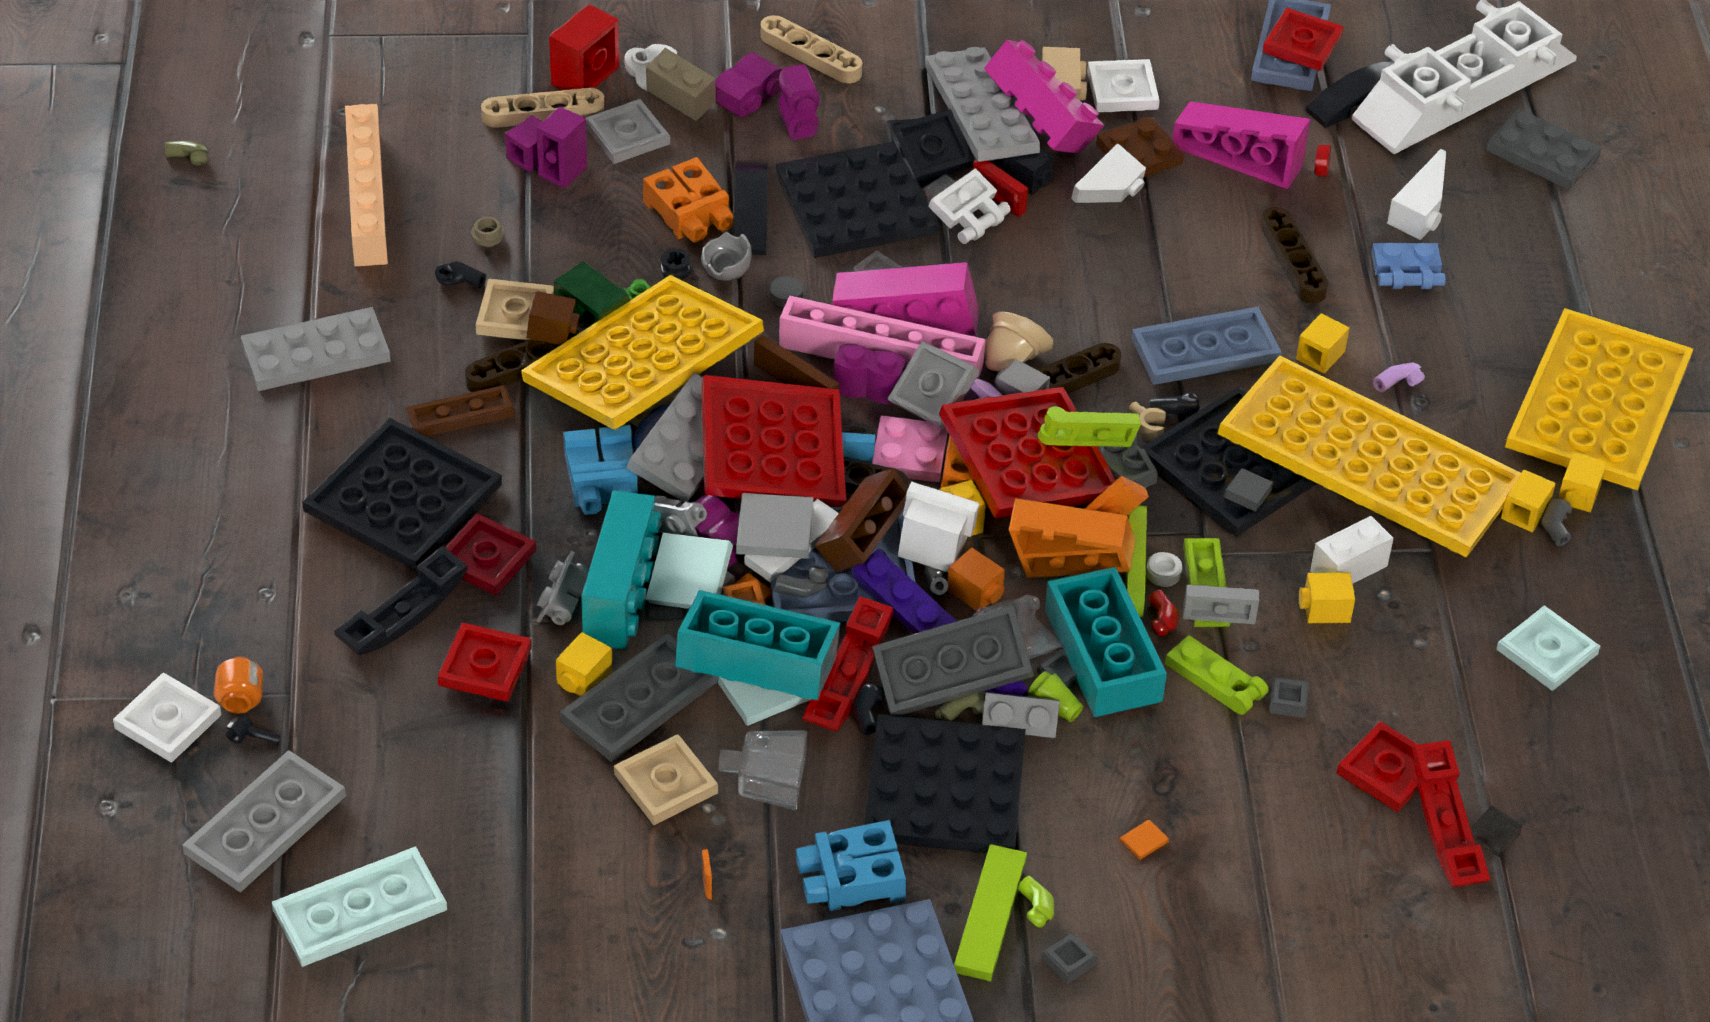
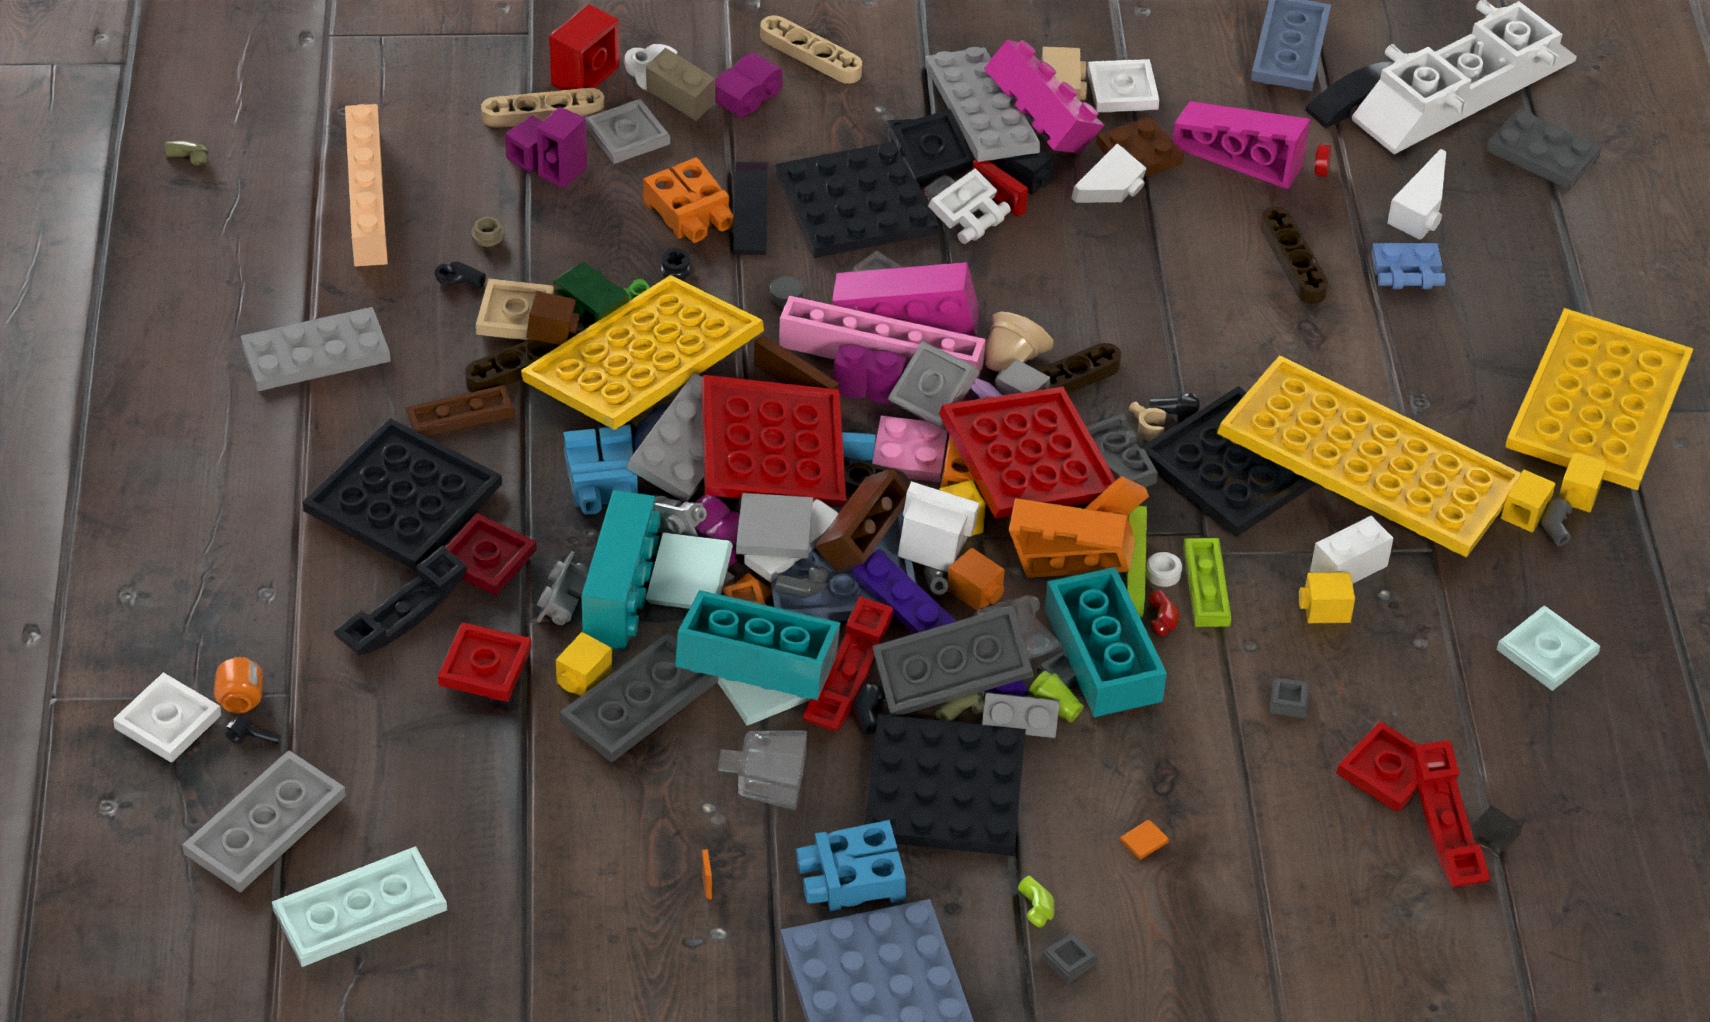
tan plate [614,734,718,825] -> none
light grey hair [701,232,752,281] -> none
magenta brick [778,64,820,140] -> none
lime tile [954,844,1027,982] -> none
lime plate [1038,406,1141,447] -> none
sand blue plate [1131,307,1282,385] -> none
lime plate [1165,635,1269,715] -> none
light grey plate [1183,585,1259,624] -> none
dark grey tile [1225,468,1273,512] -> none
red plate [1262,7,1344,71] -> none
yellow brick [1296,313,1350,374] -> none
lavender arm [1373,362,1425,392] -> none

